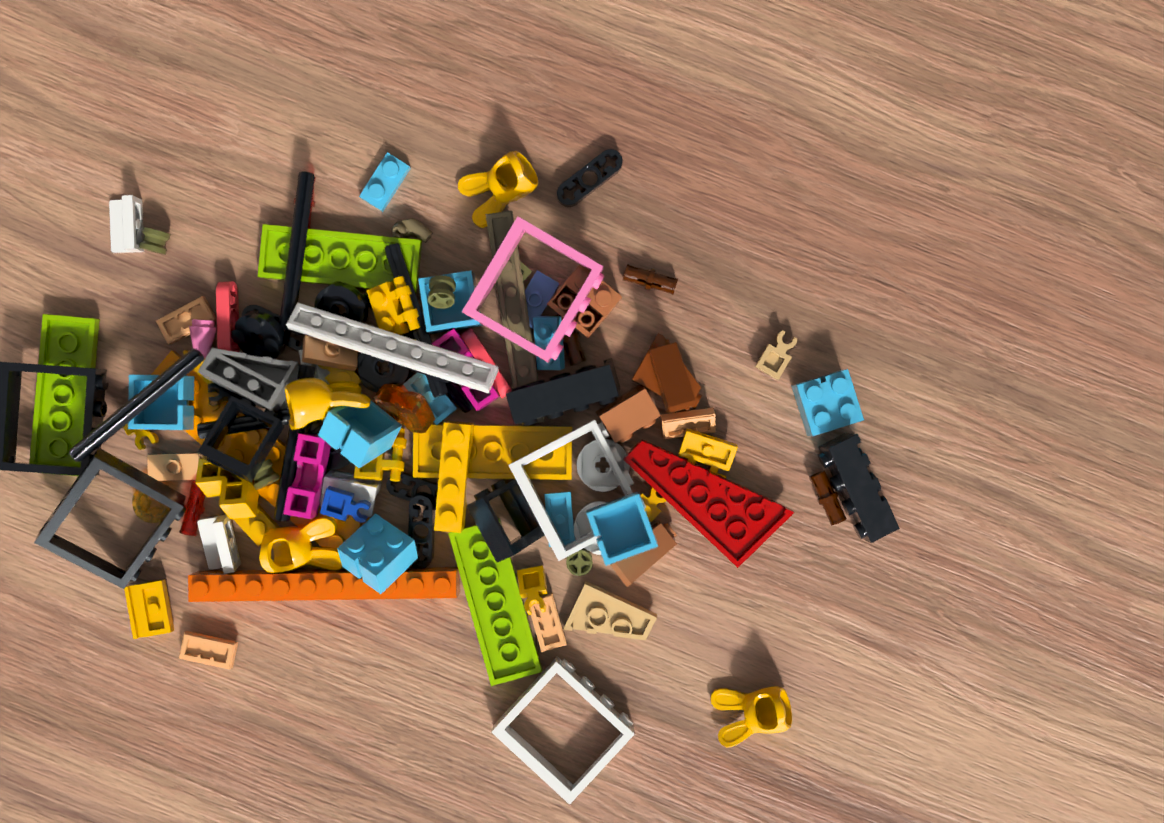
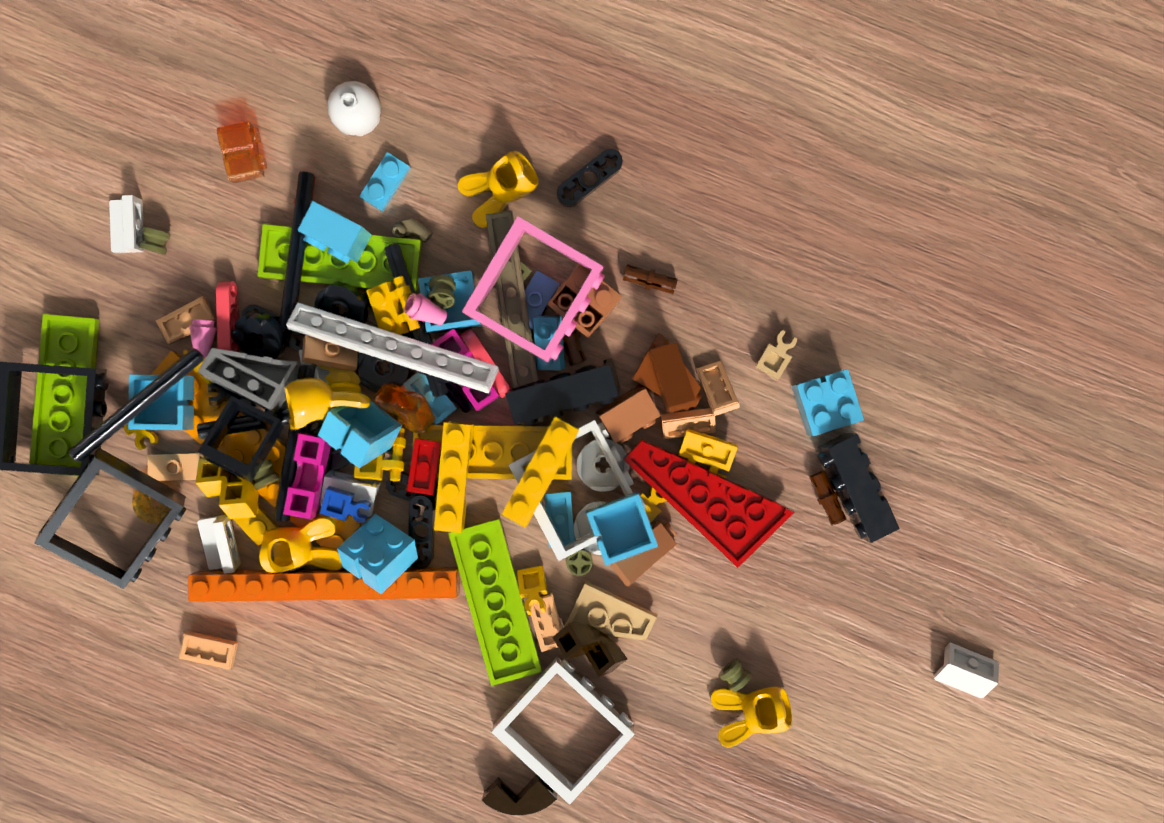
yellow plate [124,579,175,639] -> none
clear red pin [179,481,206,536] -> none
black window [467,479,545,563] -> none
none -> clear orange brick [217,121,267,183]
none -> medium azure piece [297,201,372,264]
none -> white cylinder [327,81,381,136]
none -> bright pink cone [404,293,447,326]
none -> red plate [407,438,442,495]
none -> dark brown brick [482,775,557,816]
none -> yellow arch [501,417,579,528]
none -> dark brown brick [552,622,627,677]
none -> light nougat plate [696,360,740,416]
none -> olive wheel [718,658,752,692]
none -> white panel [934,642,999,698]

